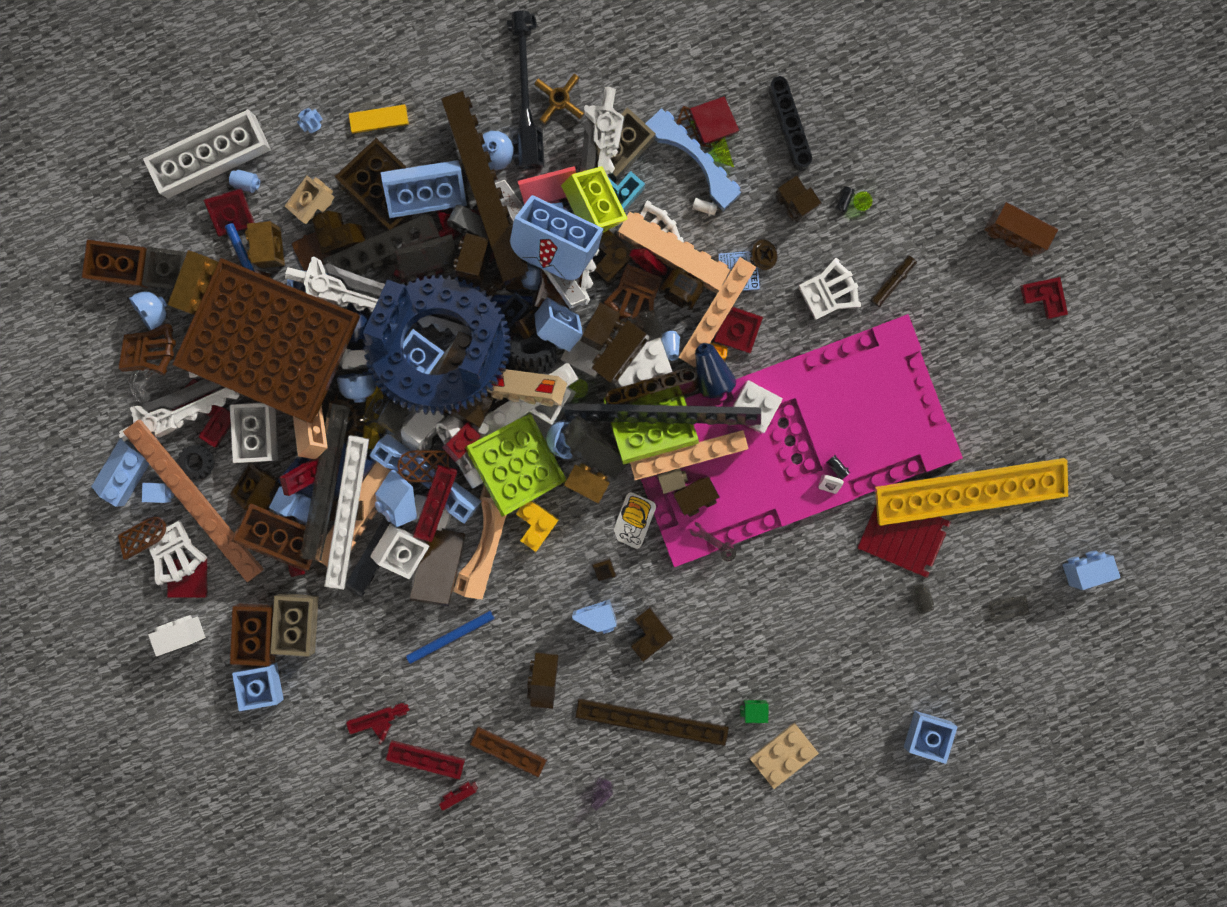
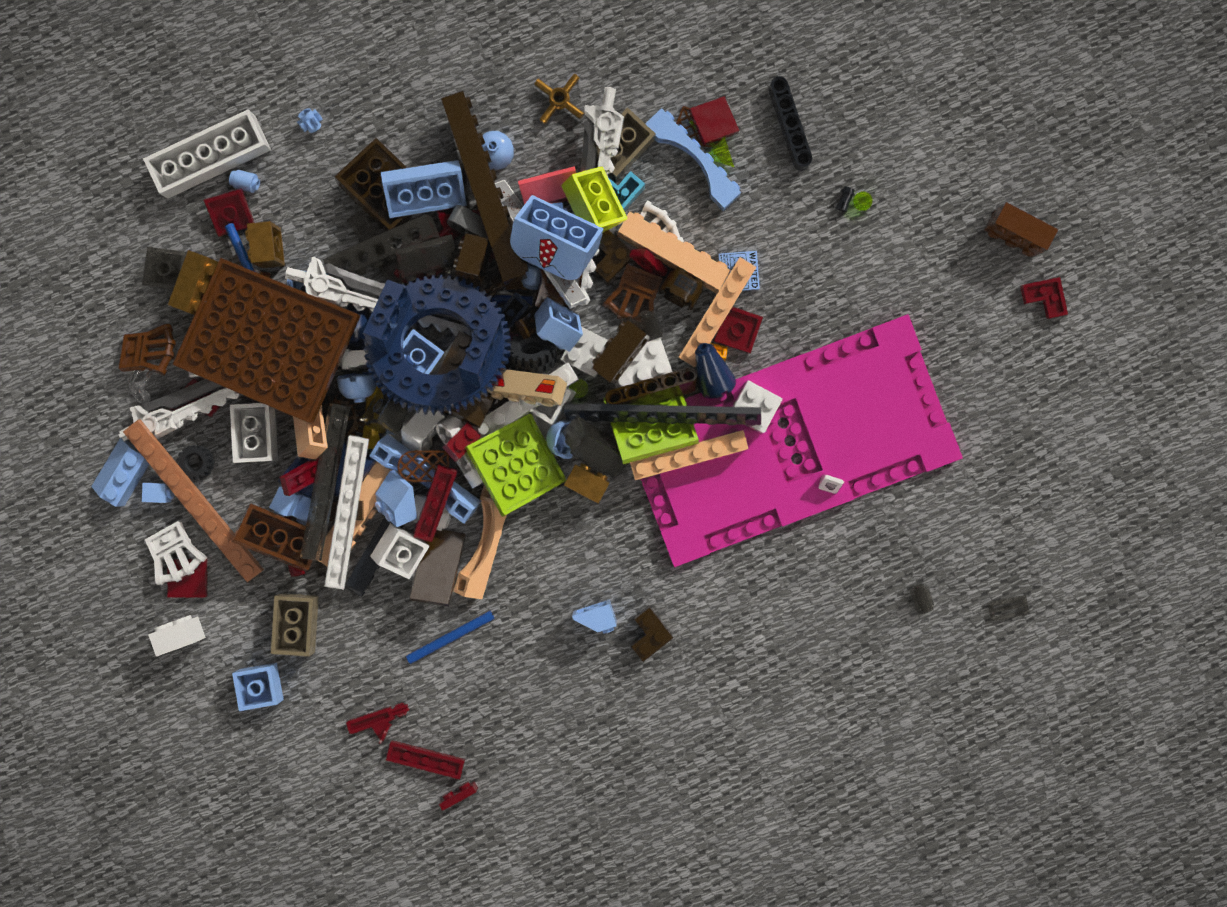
reddish brown brick [82,240,153,289] -> none
reddish brown window [118,517,166,560] -> none
light blue cylinder [129,291,167,330] -> none
dark red plate [199,406,231,448] -> none
dark brown slope [230,462,282,510] -> none
reddish brown brick [230,603,276,666] -> none
tan plate [285,176,334,224] -> none
reddish brown piece [291,232,334,271] -> none
dark brown brick [312,211,366,255] -> none
yellow tile [349,104,409,134] -> none
reddish brown tile [470,727,547,778] -> none
black bar [507,10,545,169] -> none
yellow brick [516,500,559,552] -> none
dark brown brick [527,653,558,709] -> none
dark brown tile [575,698,729,746] -> none
dark brown brick [580,303,621,352] -> none
clear purple bracket [591,777,613,811] -> none
dark brown panel [592,557,616,582] -> none
sticker [614,492,656,549] -> none
dark tan brick [657,468,688,494] -> none
light blue cone [661,331,680,361] -> none
dark brown brick [672,476,720,517] -> none
clear smoke brick [690,522,736,562] -> none
white pin [692,198,718,216] -> none
green brick [740,700,769,723] -> none
dark brown gear [750,239,777,270] -> none
tan plate [750,723,819,789] -> none
dark brown brick [775,176,822,223] -> none
white plate [798,258,861,320] -> none
black pin [826,455,850,480] -> none
dark red door [857,505,951,578] -> none
dark brown pin [871,255,917,308] -> none
yellow plate [875,458,1068,526] -> none
light blue brick [904,711,957,764] -> none
light blue brick [1062,551,1120,590] -> none

